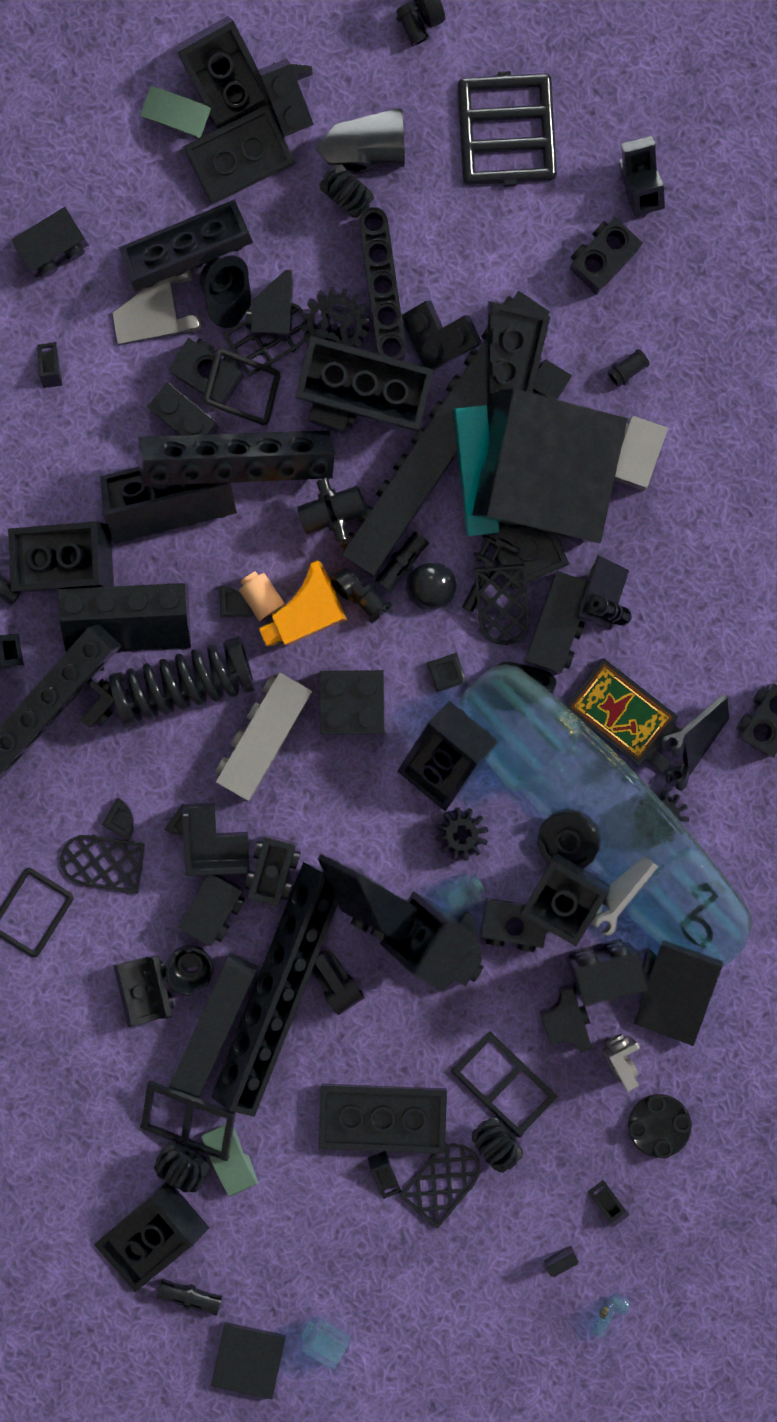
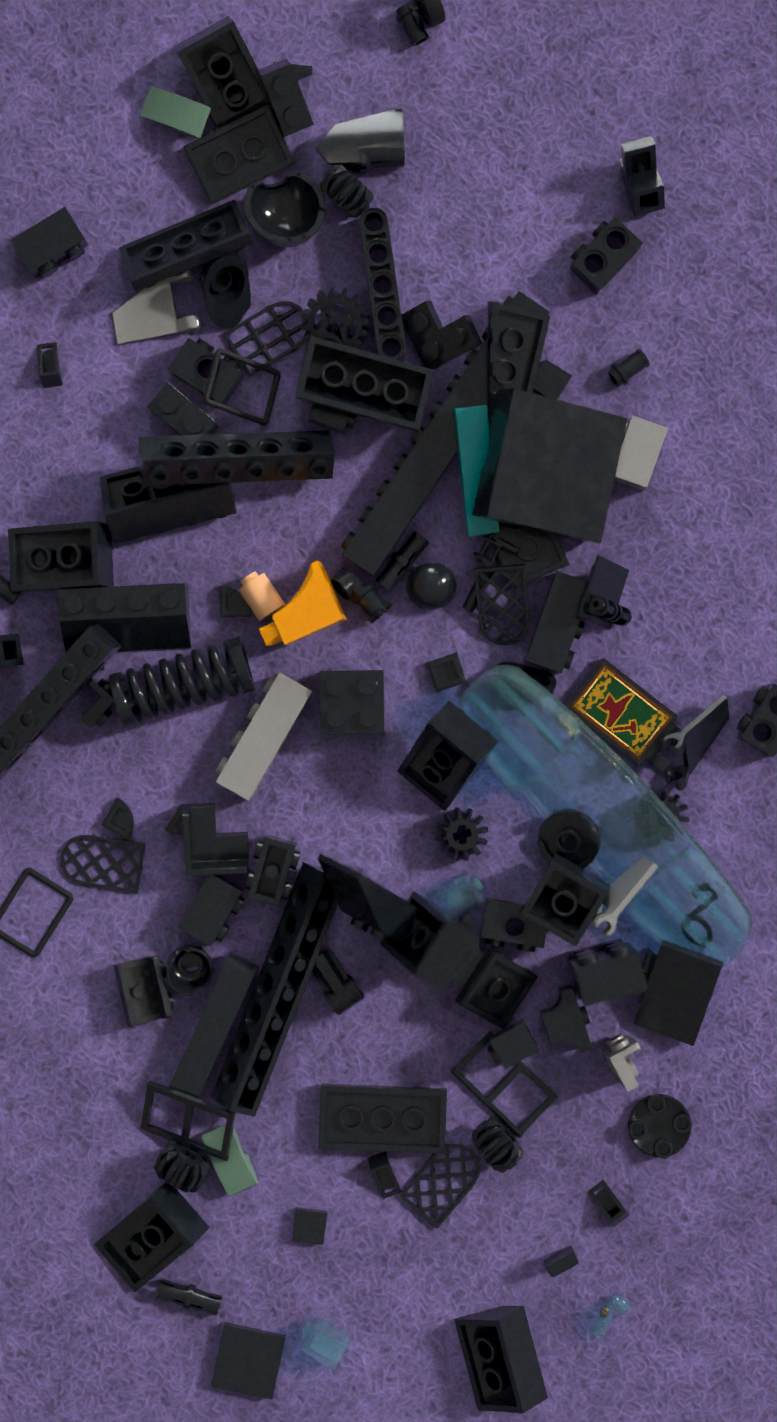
black slope [246,270,293,339] -> none
black pin [297,478,367,542] -> none
black bar [458,71,557,187] -> none
none -> black cylinder [244,171,326,247]
none -> black tile [292,1207,327,1245]
none -> black slope [454,1306,548,1413]
none -> black tile [455,947,538,1029]
none -> black brick [487,1019,539,1069]

